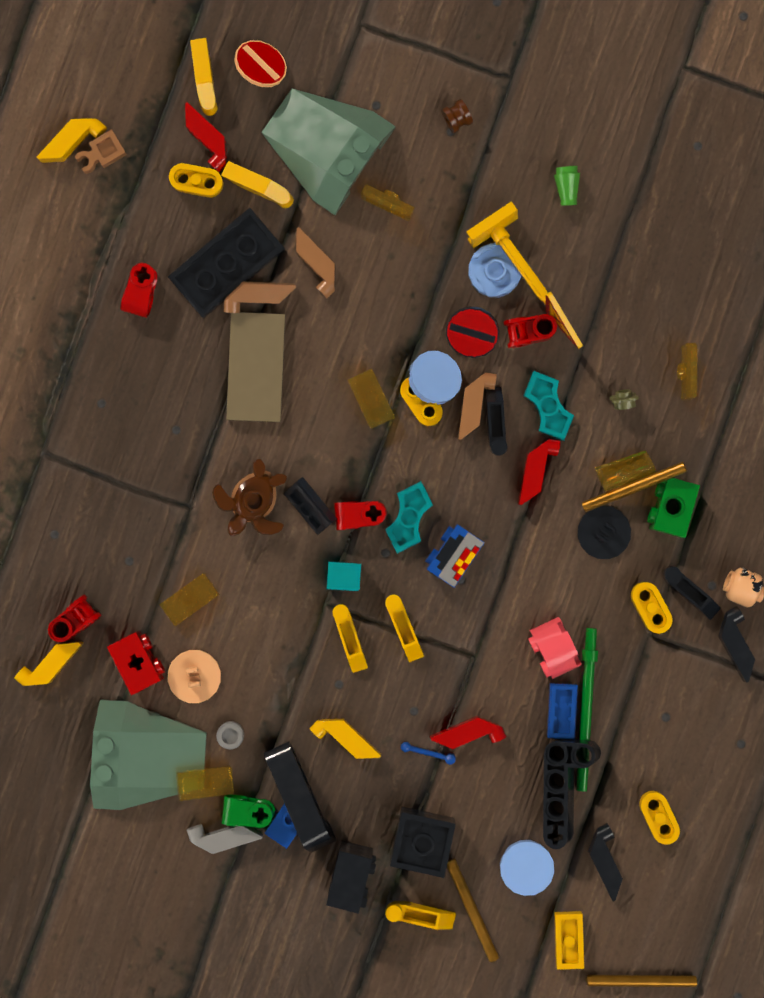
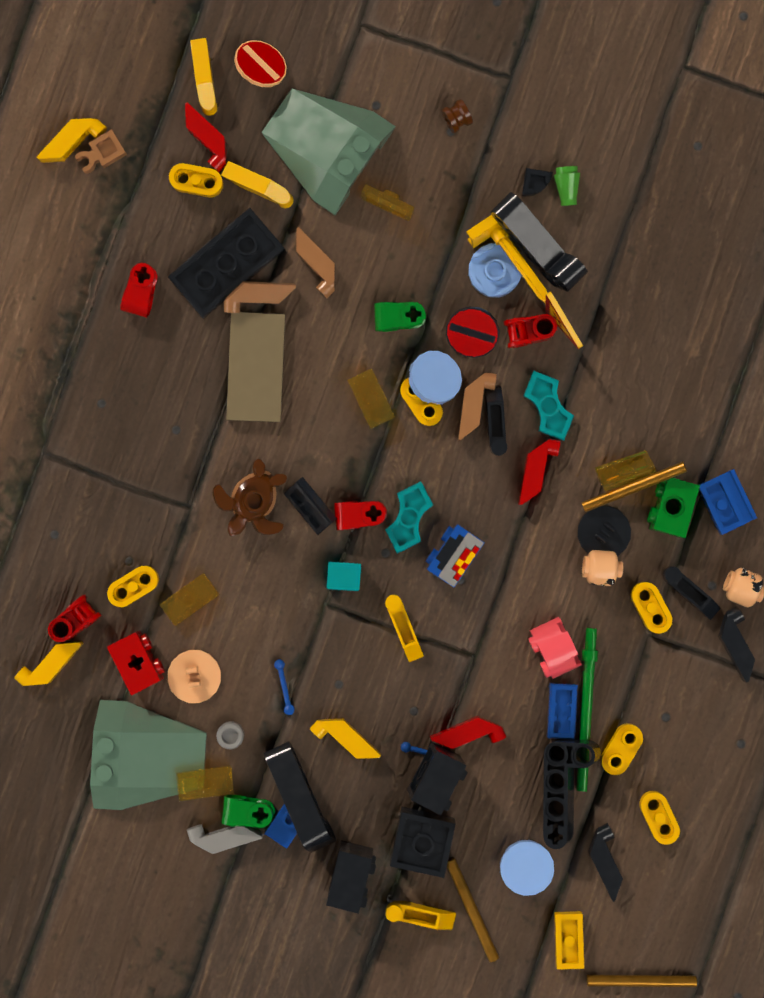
yellow piece [333,604,368,673] -> none
olive plate [609,389,639,410] -> none
clear yellow plate [677,343,697,400] -> none
none -> yellow plate [107,566,159,607]
none -> blue hinge [274,659,295,715]
none -> green piece [374,302,426,332]
none -> black container [407,742,468,815]
none -> beam [490,192,588,292]
none -> black tile [521,168,553,197]
none -> light nougat head [582,550,623,586]
none -> yellow plate [600,723,643,775]
none -> blue plate [699,469,757,535]

